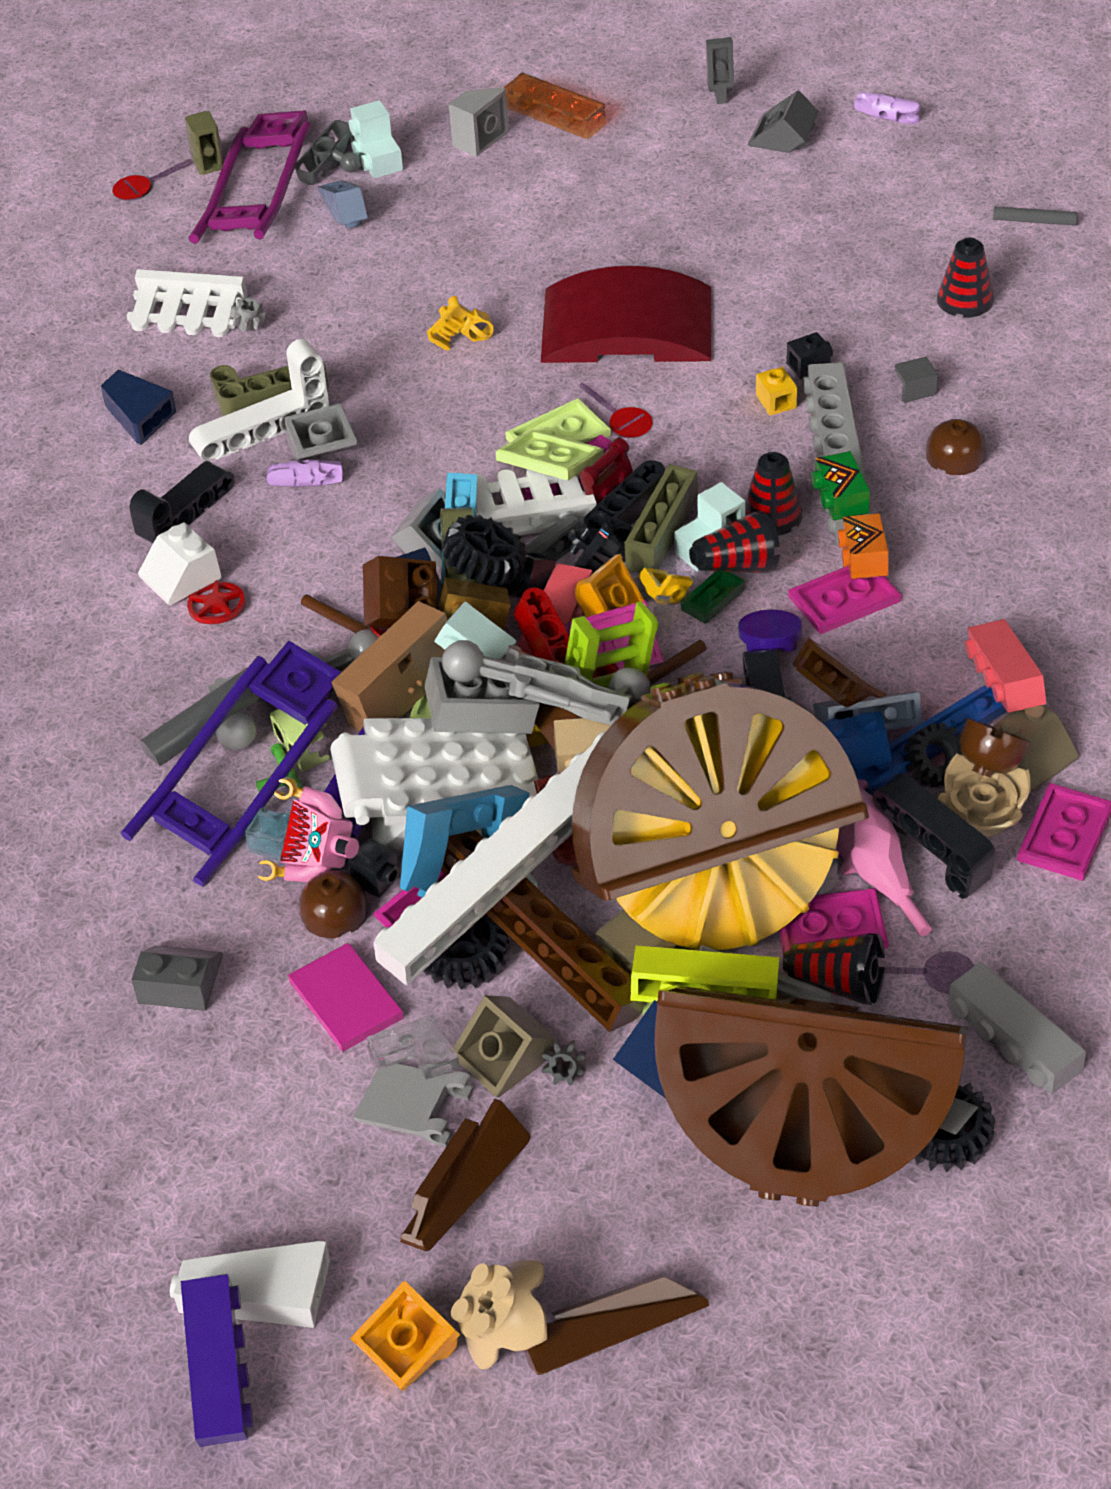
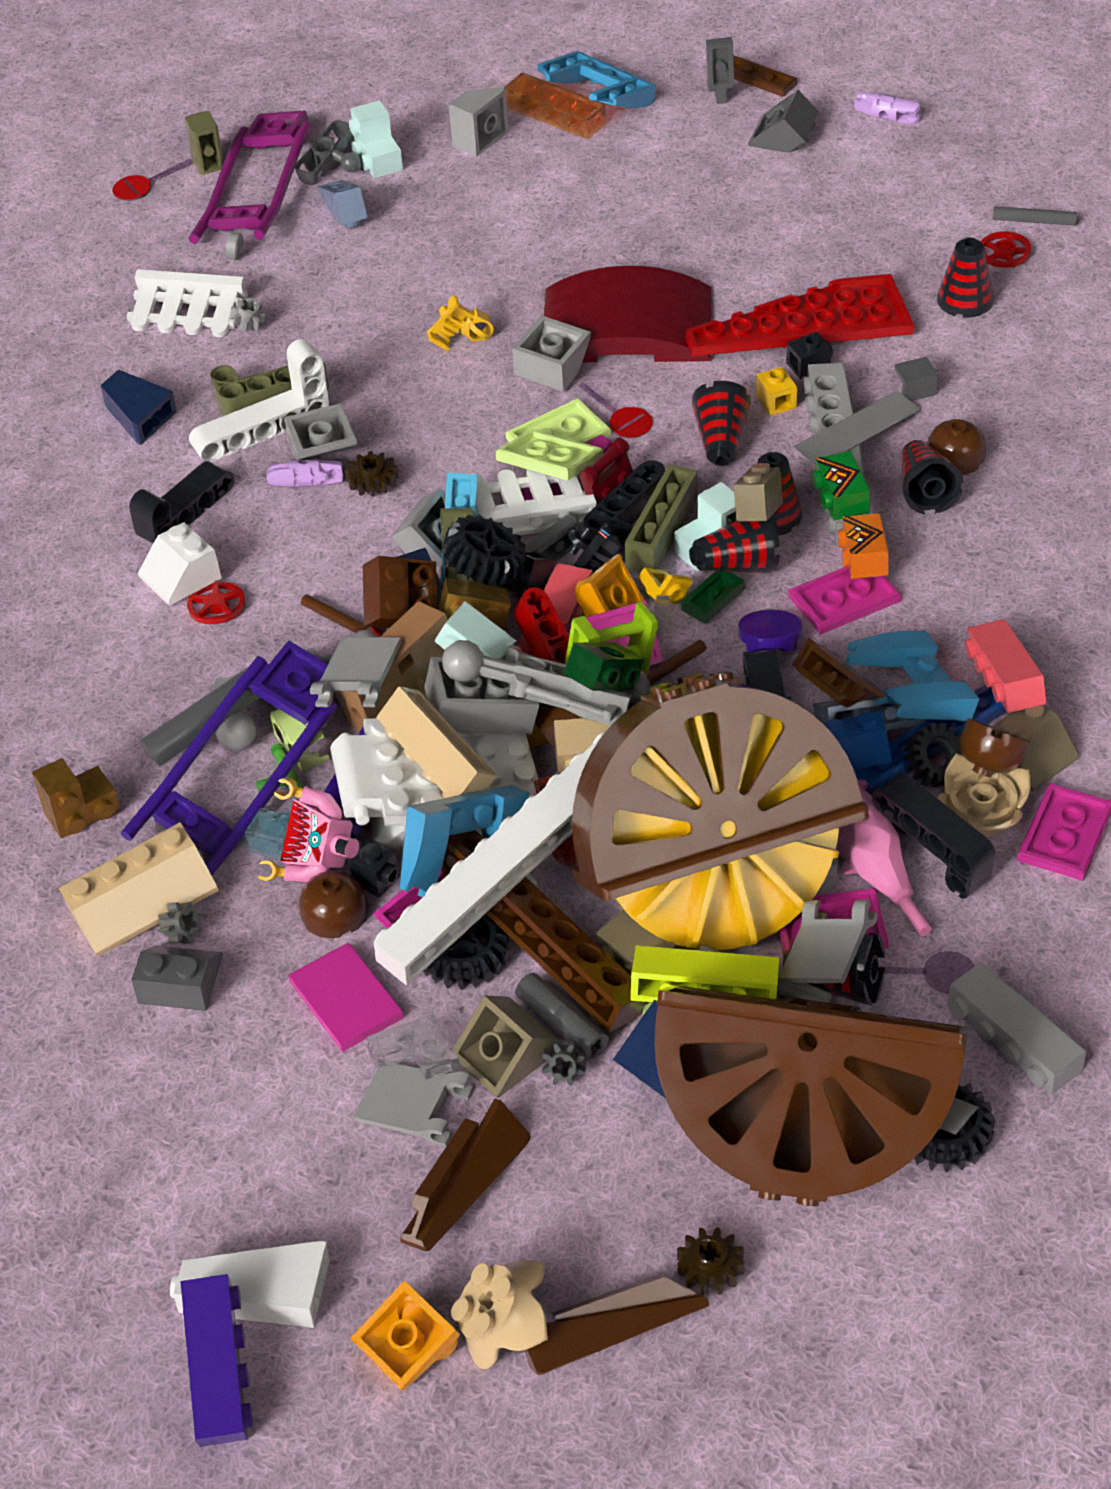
none -> pearl gold brick [32,758,120,839]
none -> tan slope [58,823,219,956]
none -> dark grey gear [158,902,202,944]
none -> light grey tile [226,231,244,260]
none -> light grey flag [310,637,402,707]
none -> dark brown gear [345,451,399,497]
none -> tan brick [376,686,497,798]
none -> light grey slope [512,315,591,392]
none -> dark grey axle [515,973,609,1059]
none -> dark azure wedge [537,51,656,108]
none -> dark green brick [563,642,644,691]
none -> dark brown gear [677,1227,745,1295]
none -> red wing [685,274,914,356]
none -> black cone [692,381,751,466]
none -> reddish brown tile [733,55,797,97]
none -> dark tan brick [734,463,783,521]
none -> light grey flag [778,900,878,983]
none -> light grey sticker [793,391,921,464]
none -> dark azure wedge [846,631,979,721]
none -> black cone [901,440,964,514]
none -> red wheel [981,231,1031,268]

